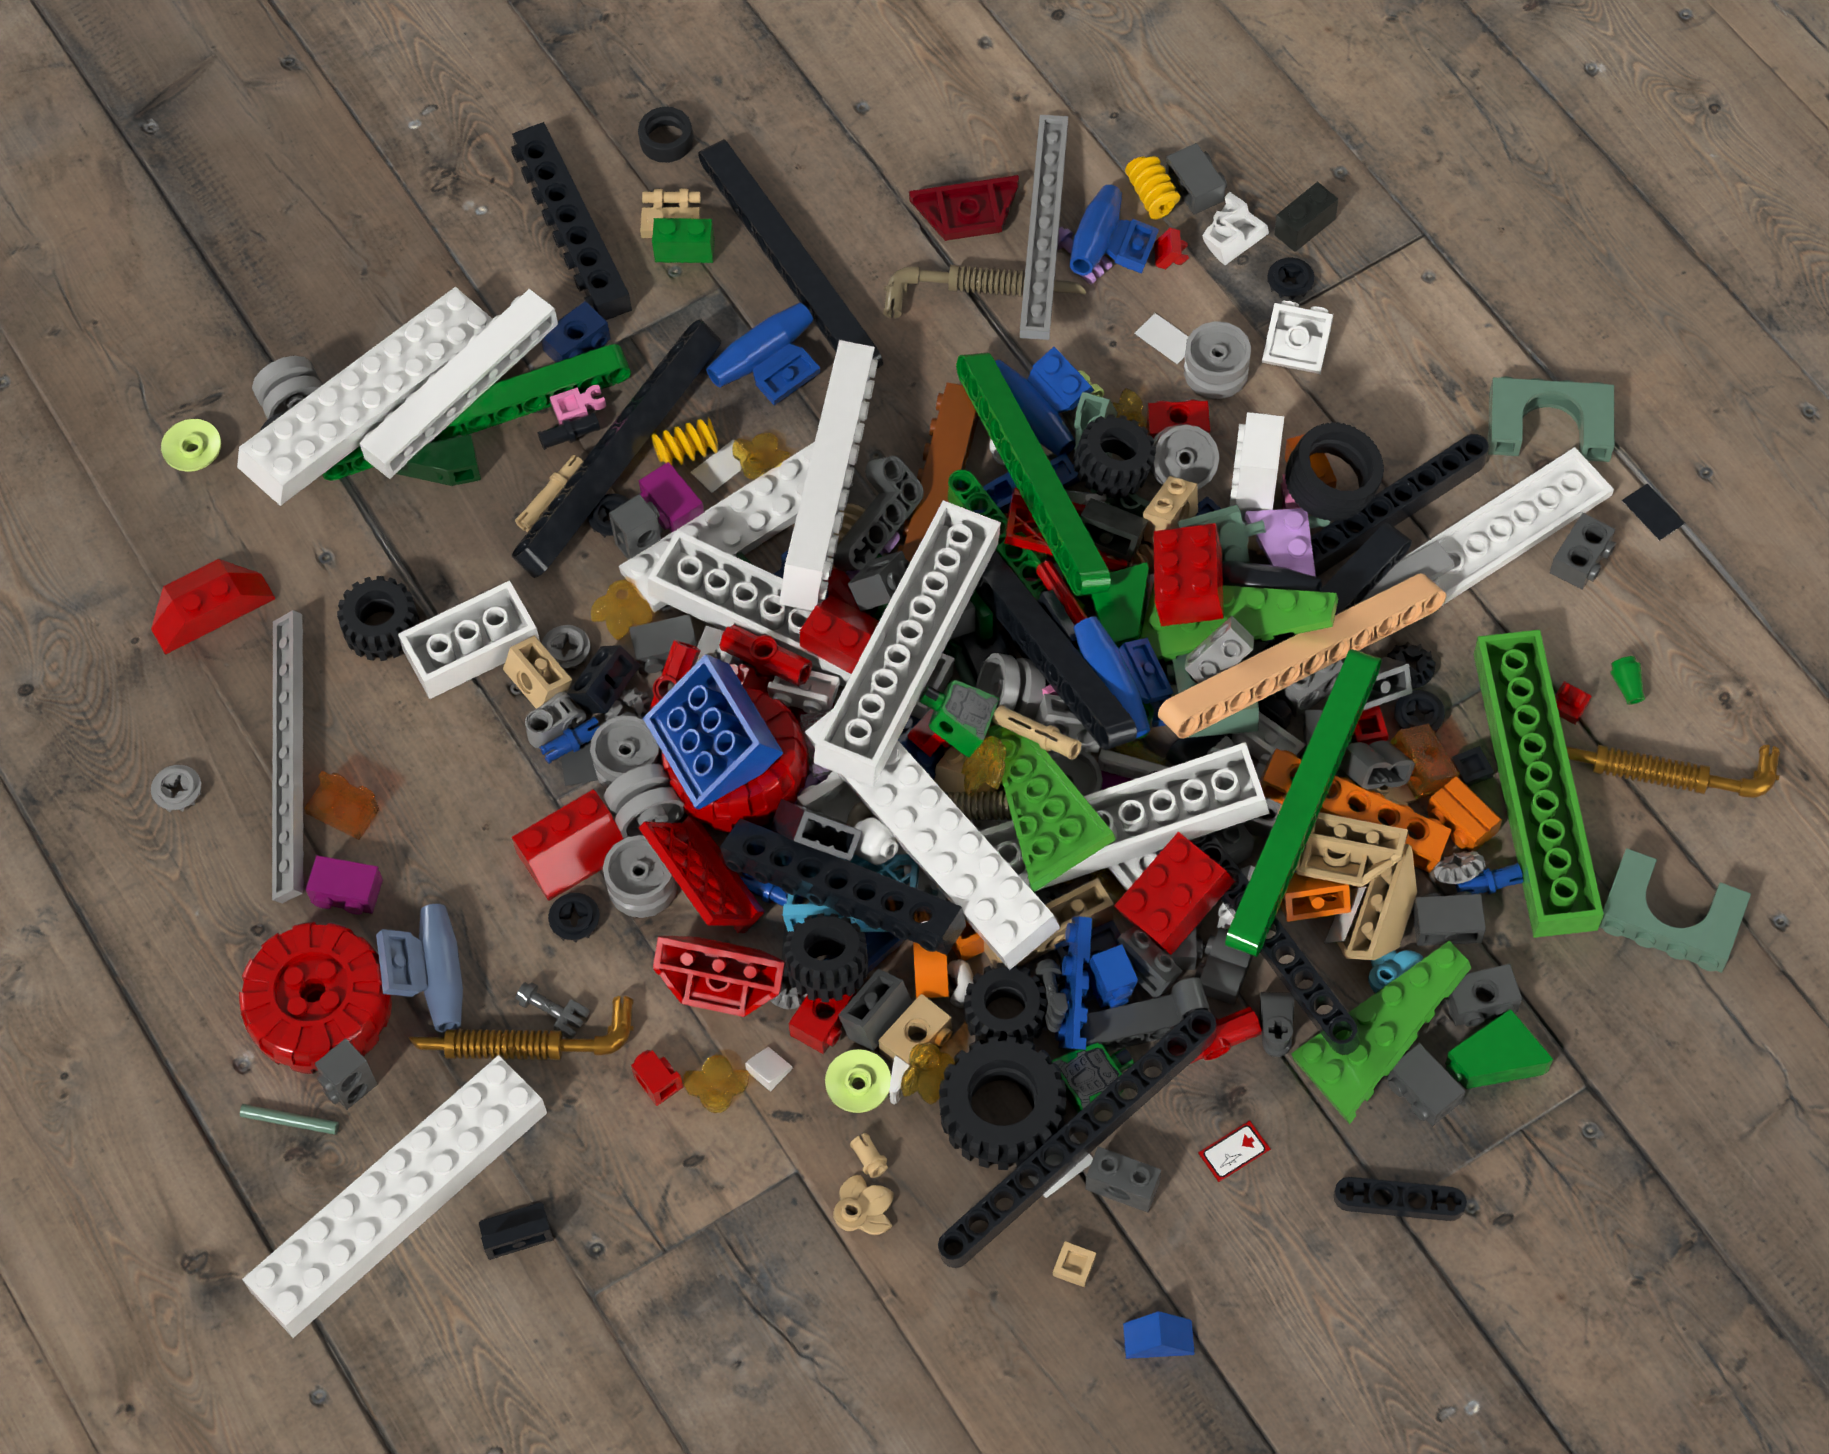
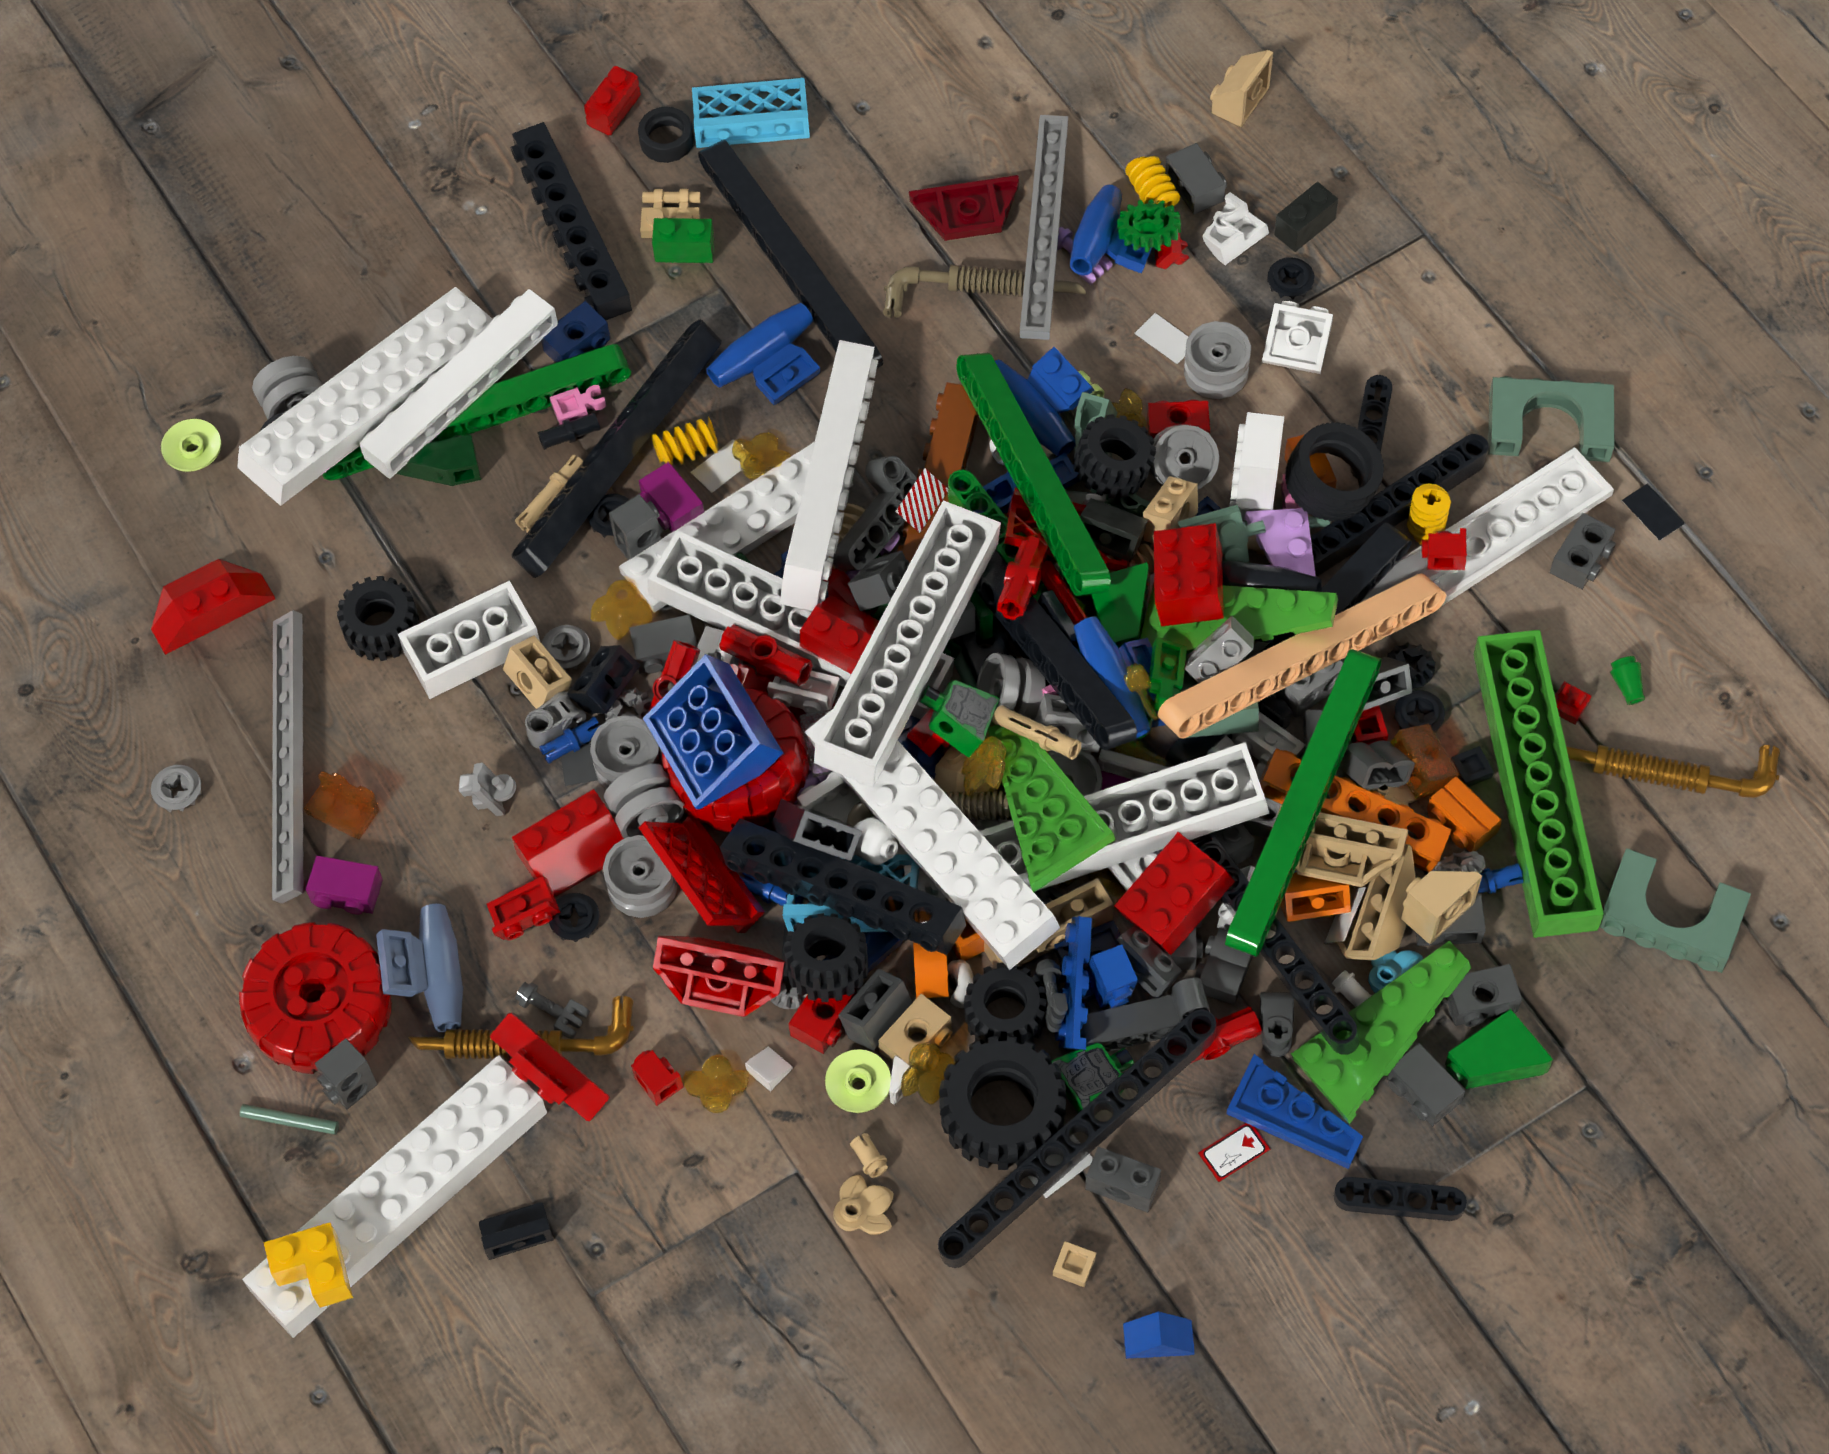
none -> yellow brick [263,1222,353,1308]
none -> light grey hips [459,763,516,816]
none -> red bracket [486,876,560,940]
none -> red bracket [490,1012,610,1121]
none -> red brick [584,66,641,135]
none -> medium azure fence [692,78,810,148]
none -> sticker [895,468,948,533]
none -> red piece [997,537,1048,620]
none -> green gear [1117,199,1181,252]
none -> clear yellow plate [1124,663,1159,720]
none -> green hinge [1148,637,1187,711]
none -> tan slope [1210,50,1273,127]
none -> blue wing [1226,1054,1363,1169]
none -> white pin [1332,970,1372,1007]
none -> black beam [1350,375,1392,479]
none -> tan slope [1401,871,1482,944]
none -> yellow piece [1407,483,1451,545]
none -> red brick [1421,528,1467,570]

